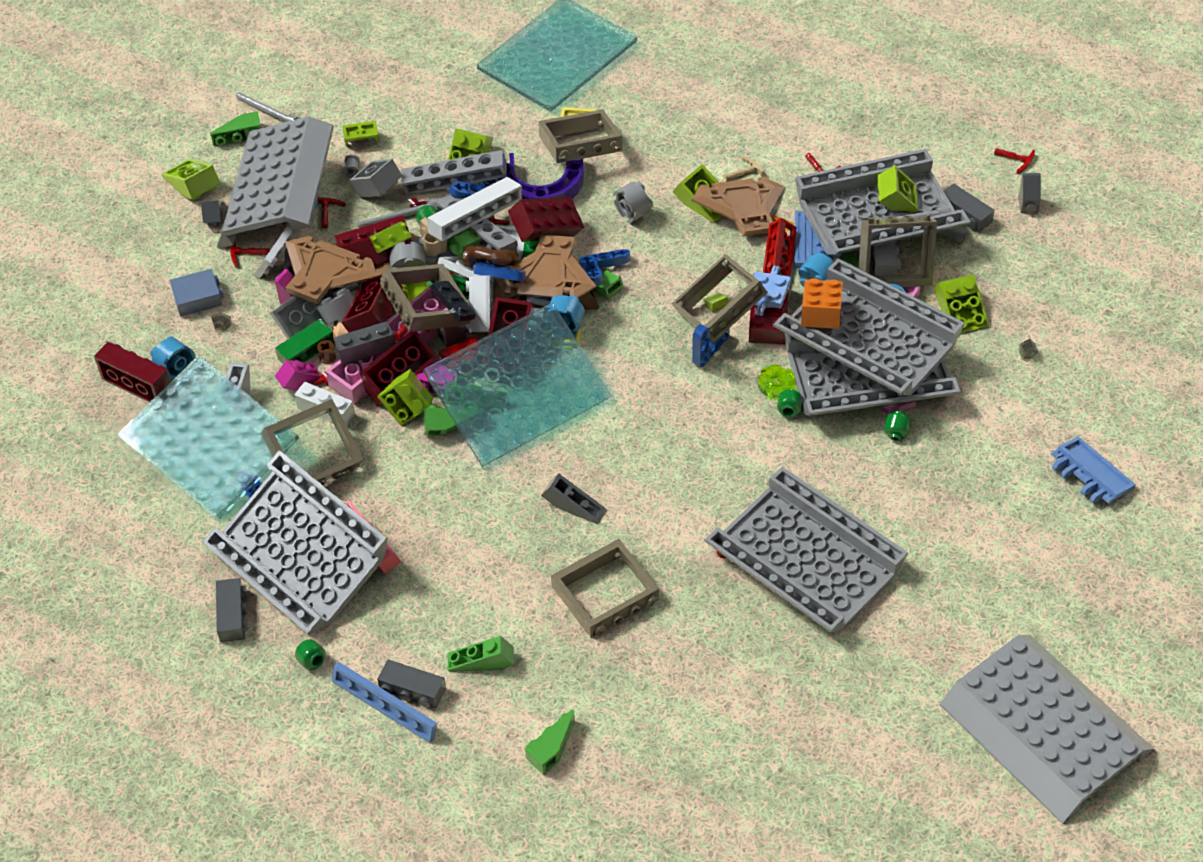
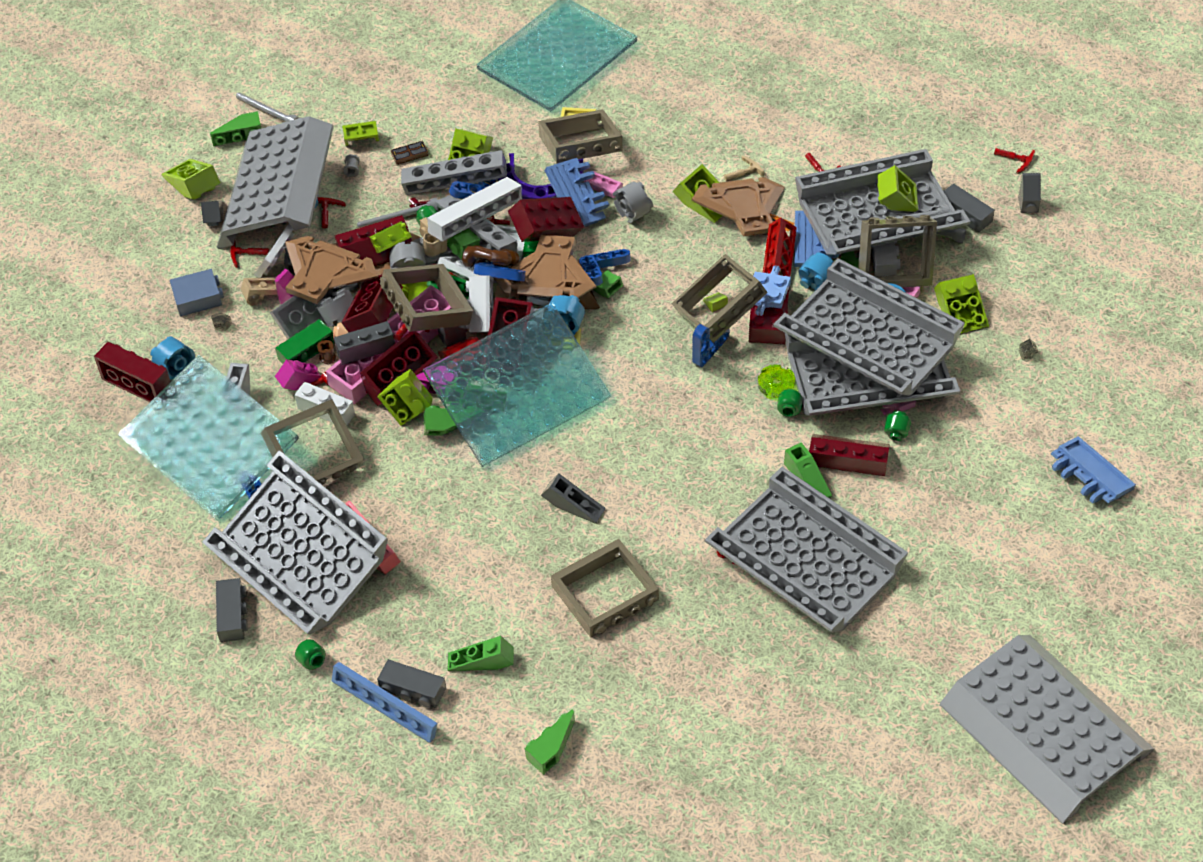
light grey brick [349,159,402,198] -> none
black plate [431,281,476,322] -> none
orange brick [801,278,843,329] -> none
none -> tan plate [241,278,278,306]
none -> tile [390,140,429,165]
none -> medium blue hinge [544,158,610,227]
none -> bright pink plate [584,171,623,198]
none -> bright green slope [784,442,832,498]
none -> dark red slope [809,434,890,476]

